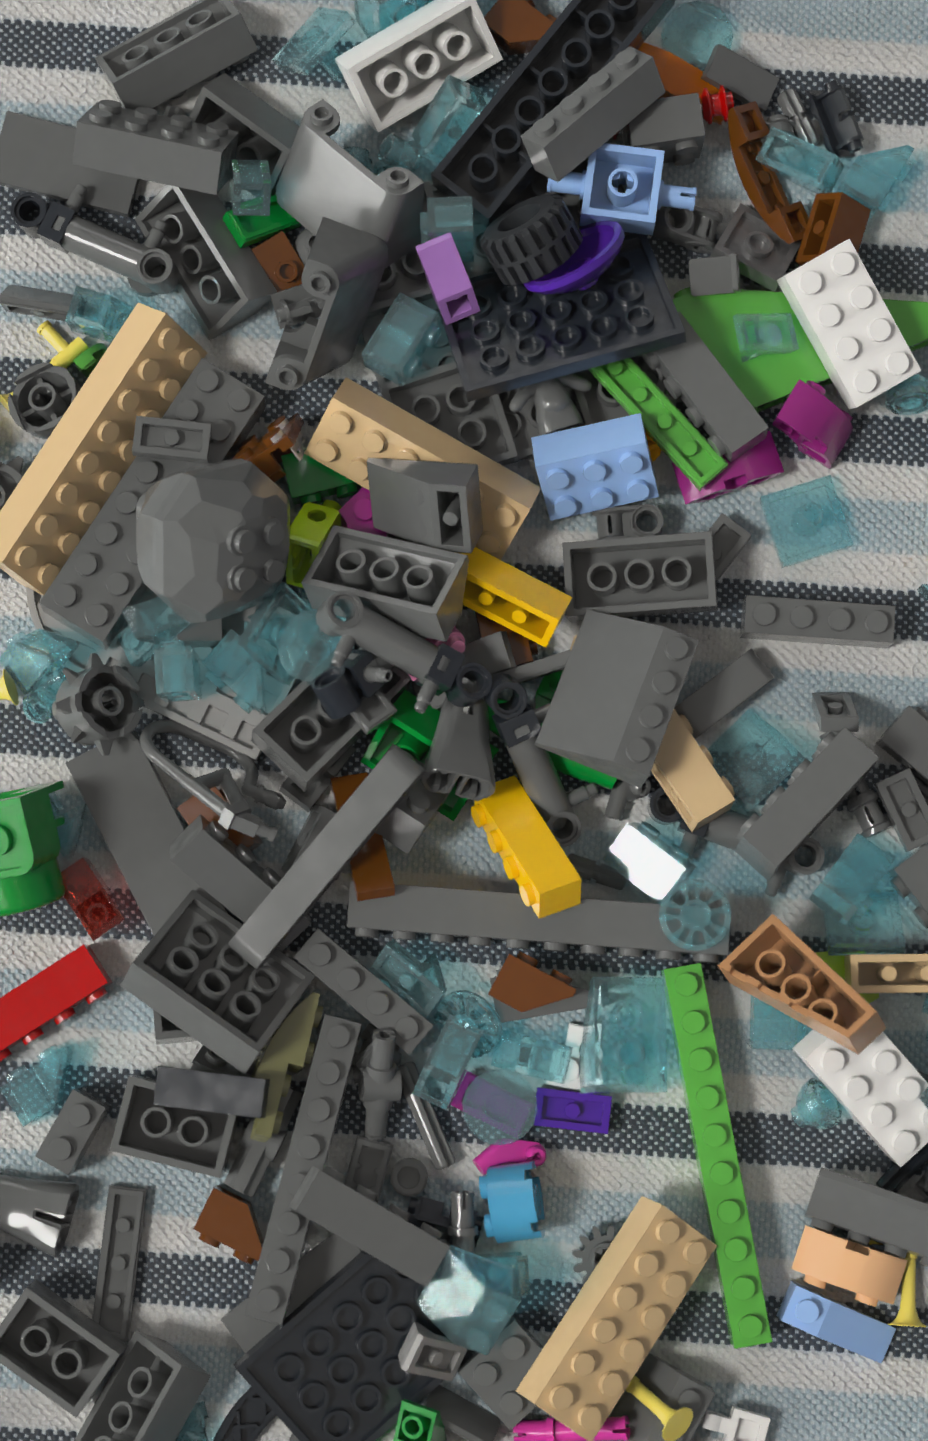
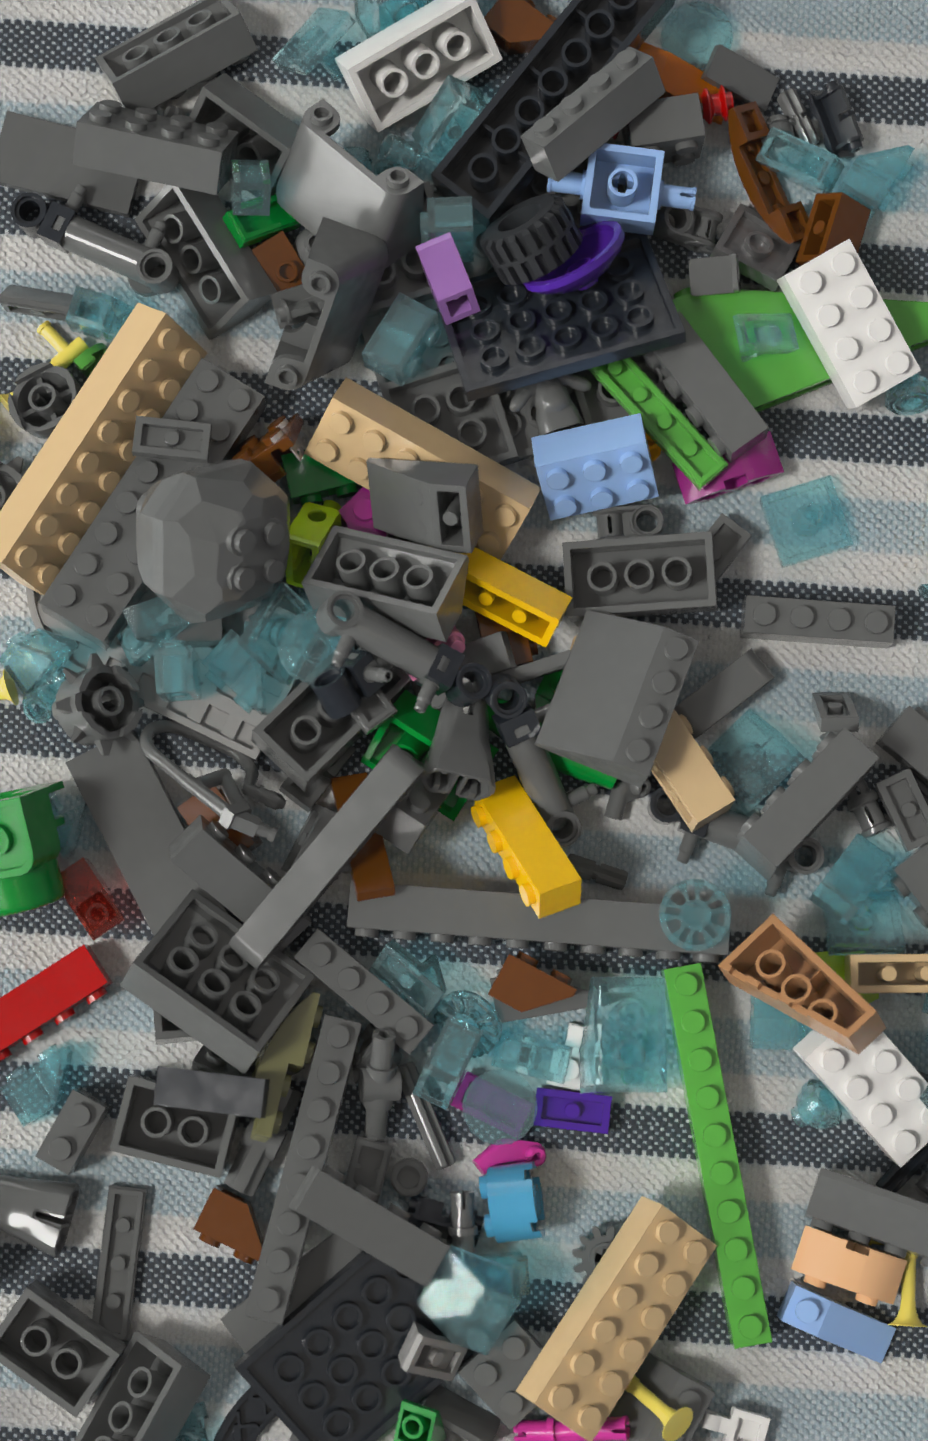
clear light blue brick [602,821,696,904] -> none
magenta brick [772,379,853,469] -> none

